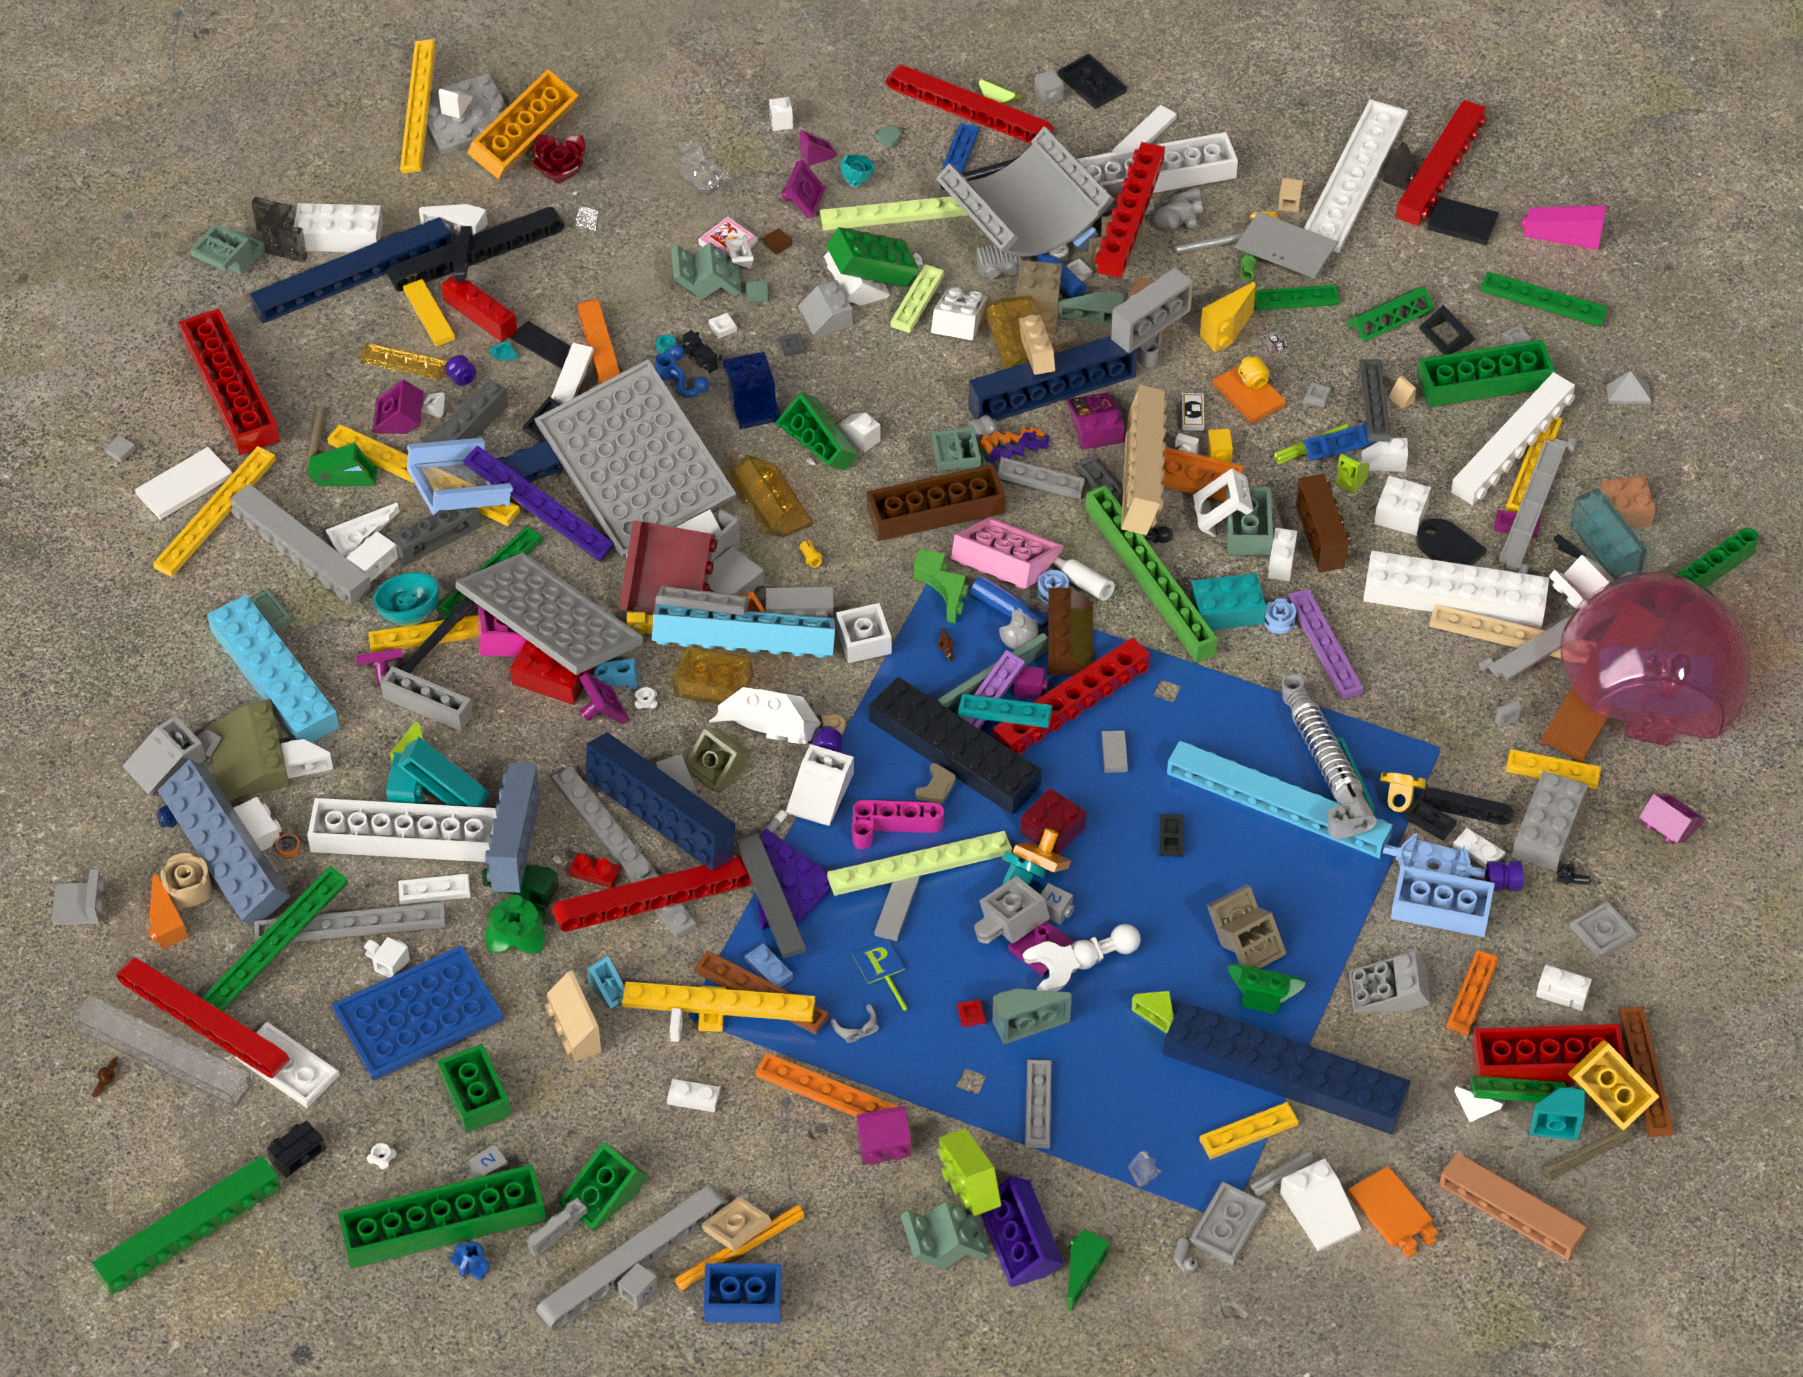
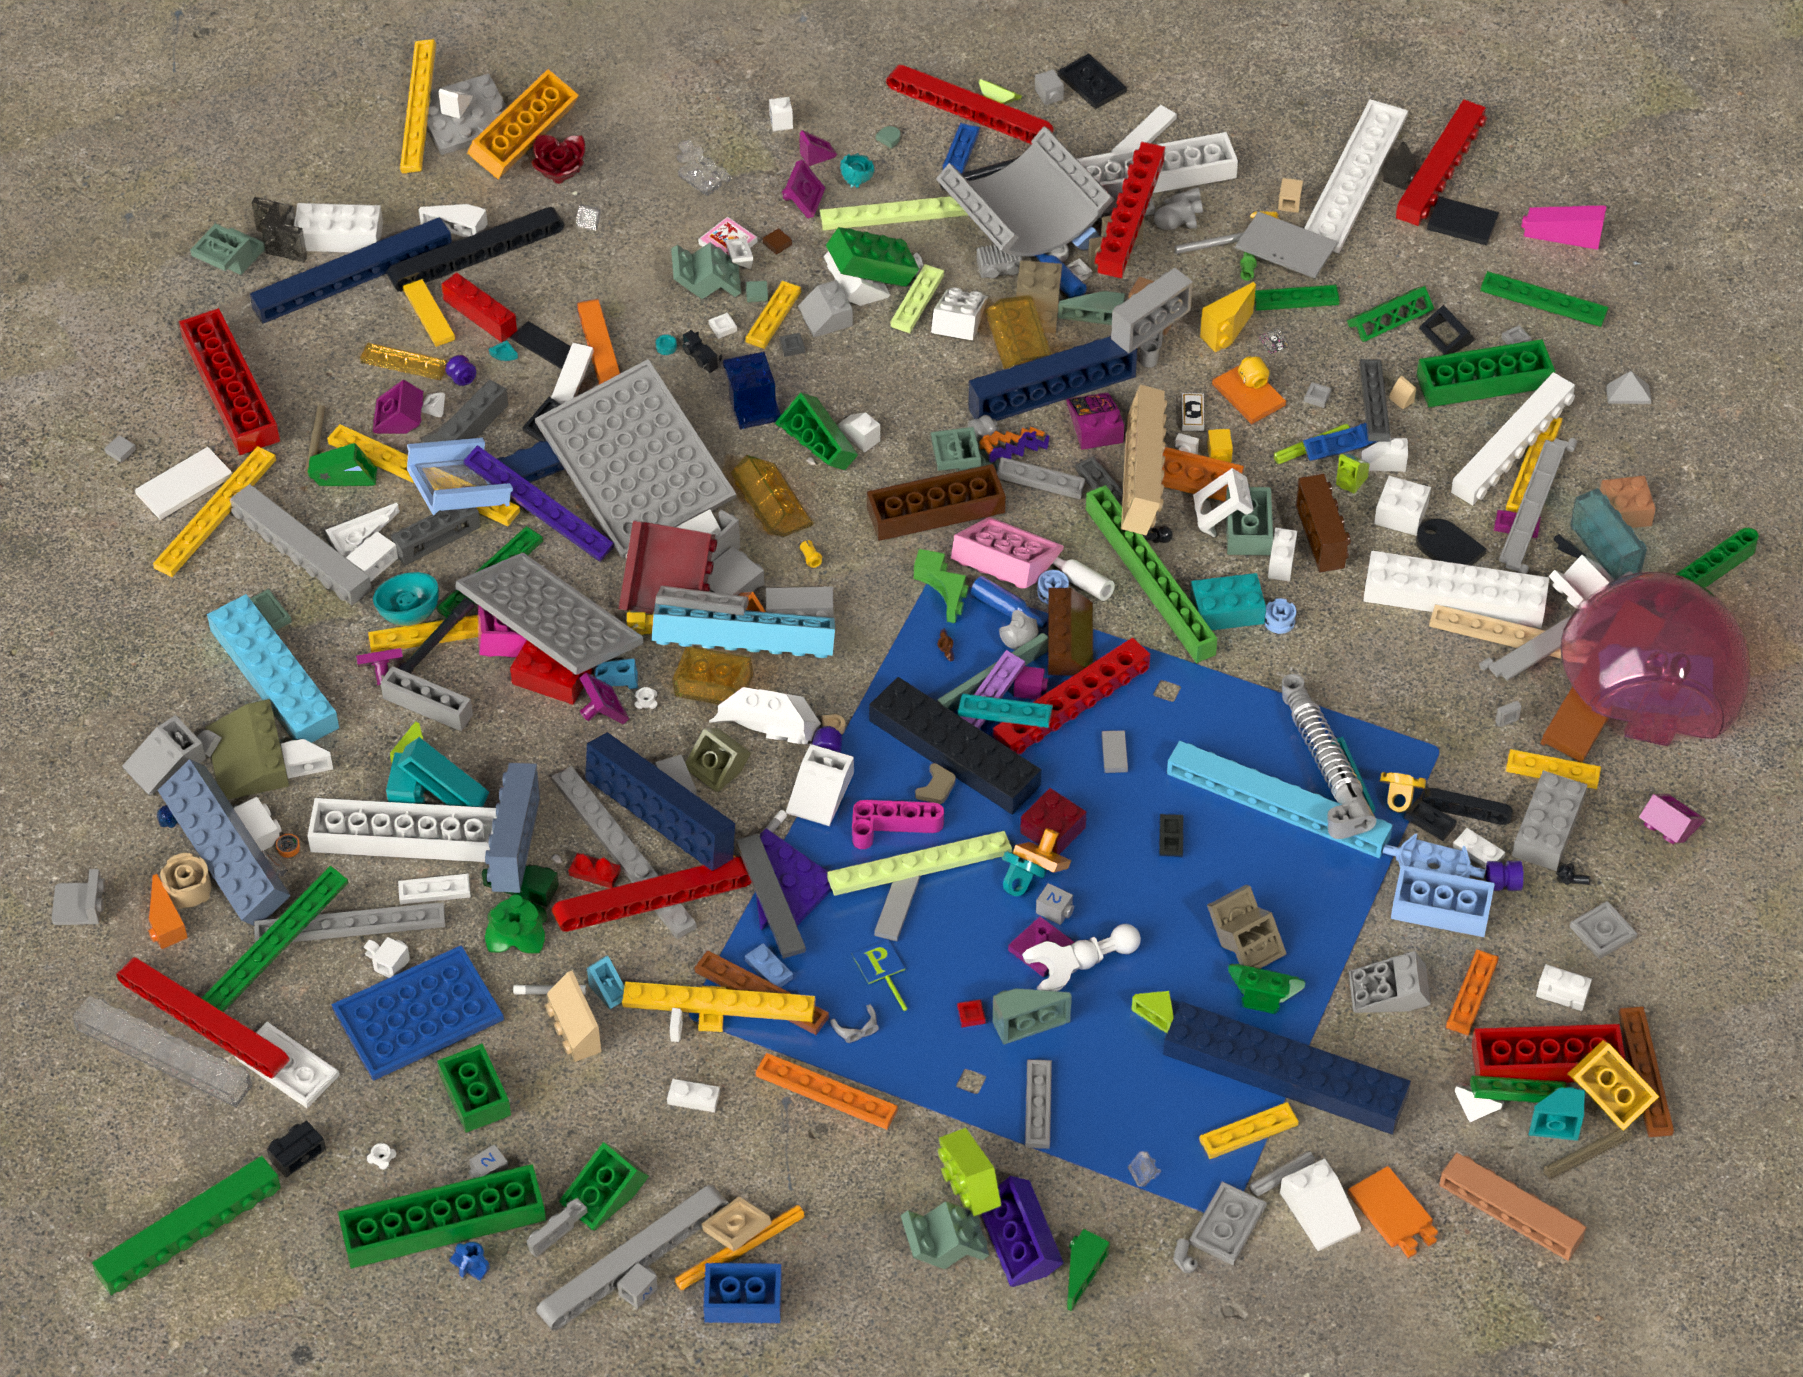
reddish brown piece [92,1056,118,1097] -> none
black beam [454,226,473,282] -> none
blue piece [655,344,709,398] -> none
white brick [836,603,892,663] -> none
magenta slope [856,1106,911,1165] -> none
light grey brick [974,876,1050,944] -> none
tan brick [1019,315,1055,375] -> none
medium lavender plate [1287,588,1363,700] -> none
none -> light grey bar [513,985,586,995]
none -> yellow tile [745,281,801,349]

